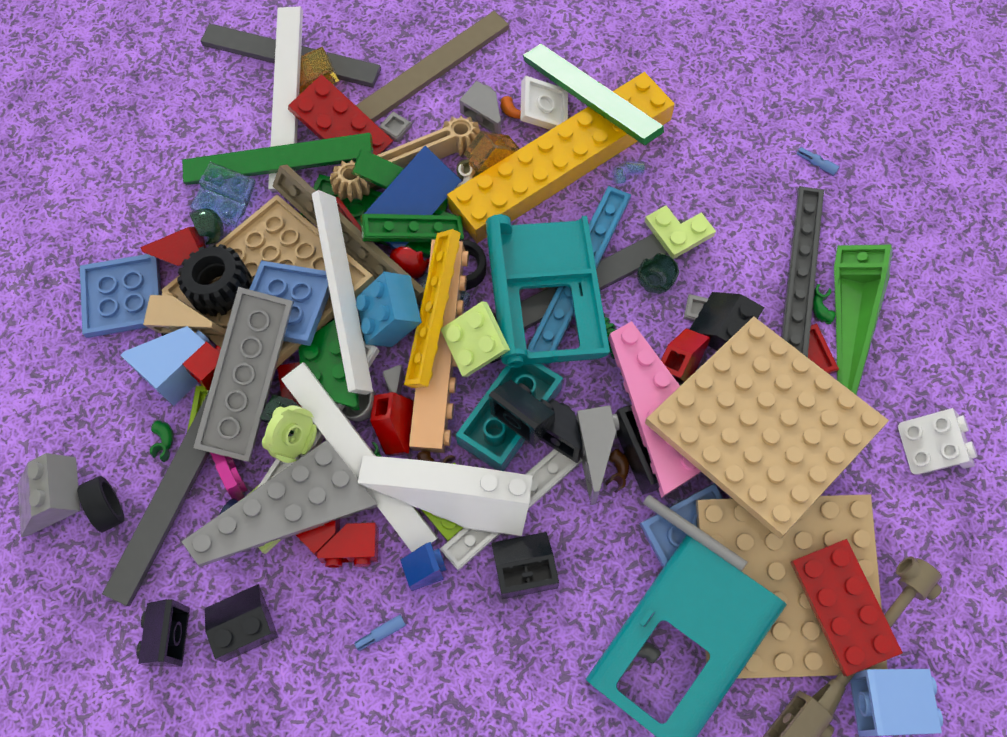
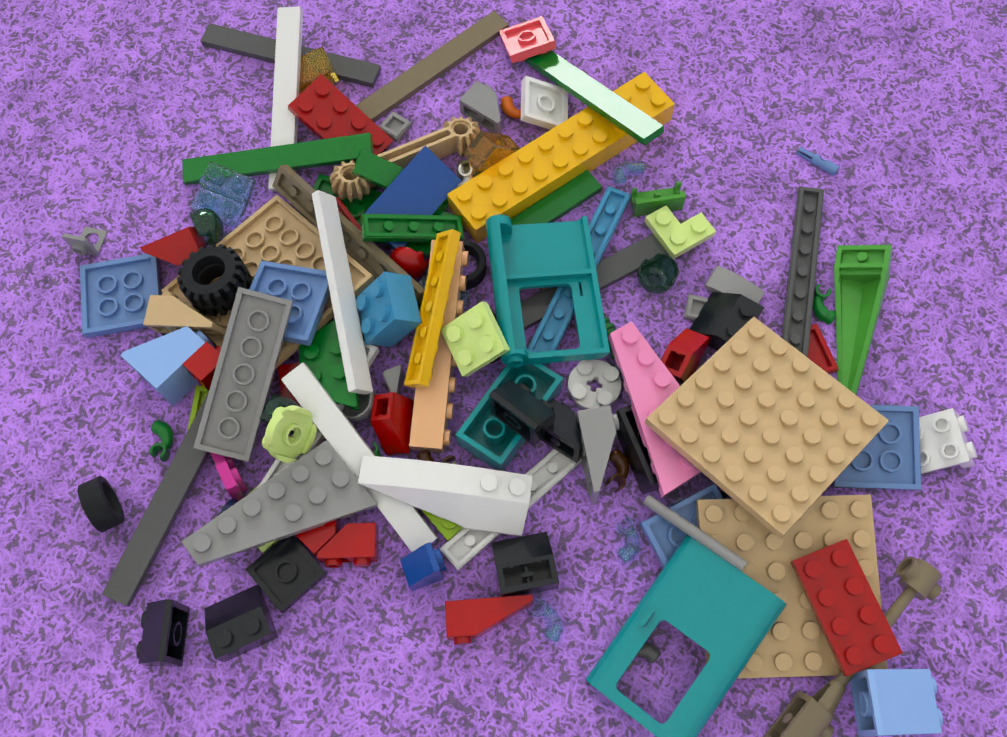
light grey slope [17,453,80,537] -> none
medium blue pin [354,614,406,651] -> none
none -> light grey bracket [62,227,107,256]
none -> black plate [245,535,328,613]
none -> red slope [445,594,533,645]
none -> coral plate [499,16,556,63]
none -> green tile [511,170,602,225]
none -> clear light blue arm [530,598,564,642]
none -> white plate [568,360,621,410]
none -> clear light blue arm [616,516,640,563]
none -> bright green hinge [630,181,686,217]
none -> light grey slope [704,266,765,303]
none -> medium blue plate [832,405,921,490]

